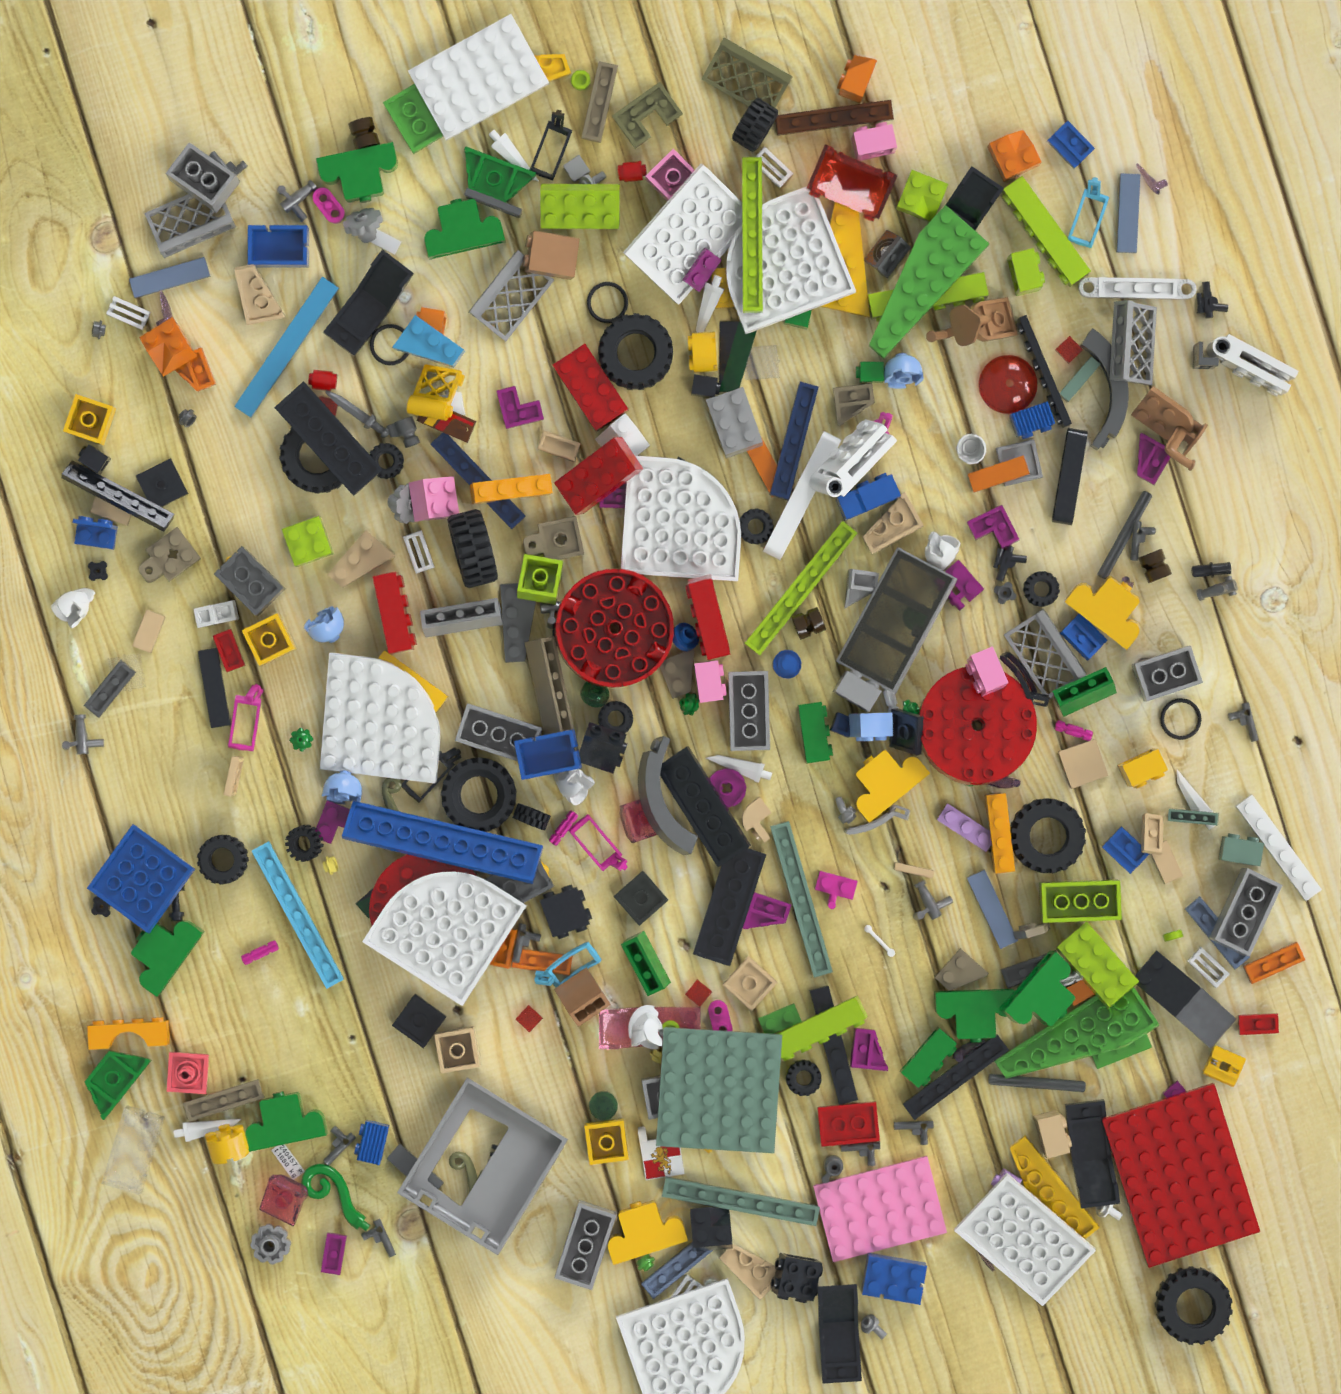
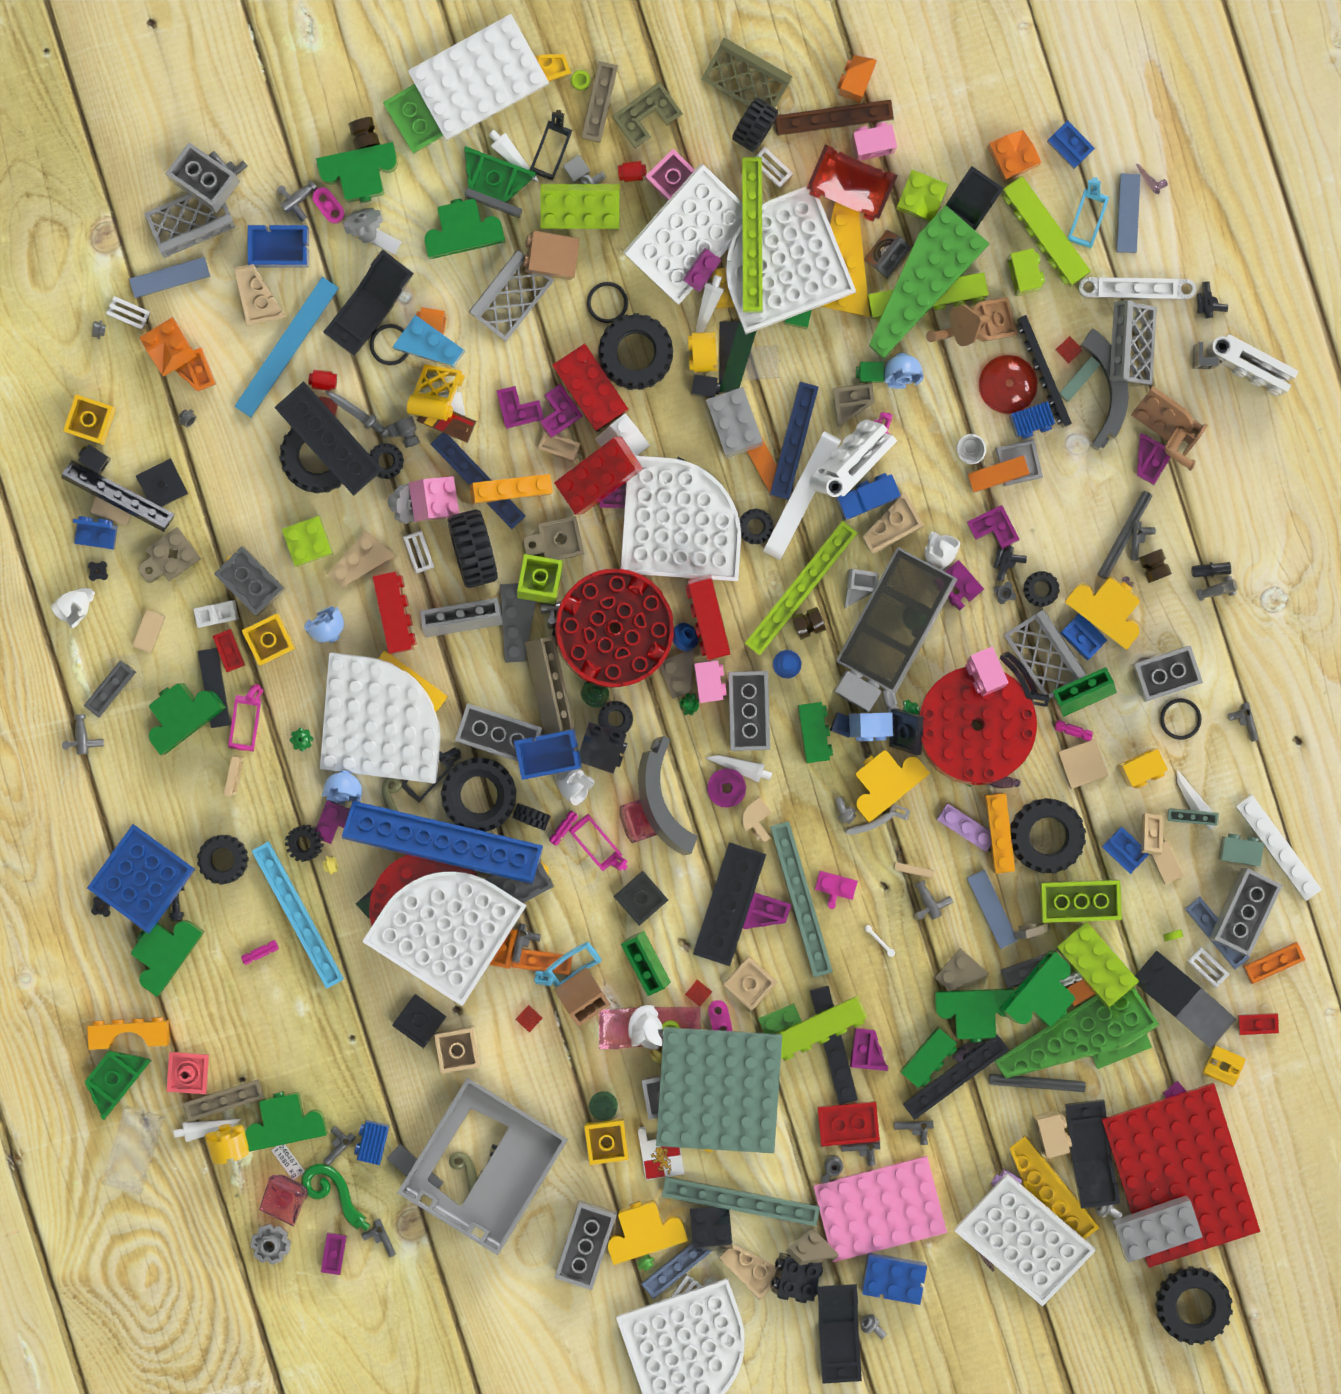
bar [156,291,172,326] -> none
black brick [540,884,592,939] -> none
black plate [660,746,751,867] -> none
black tyre [786,1060,822,1096] -> none
black beam [1052,428,1088,526] -> none
none -> green brick [149,683,226,755]
none -> magenta plate [540,384,583,439]
none -> dark tan wing [786,1228,839,1265]
none -> light grey brick [1112,1196,1202,1263]

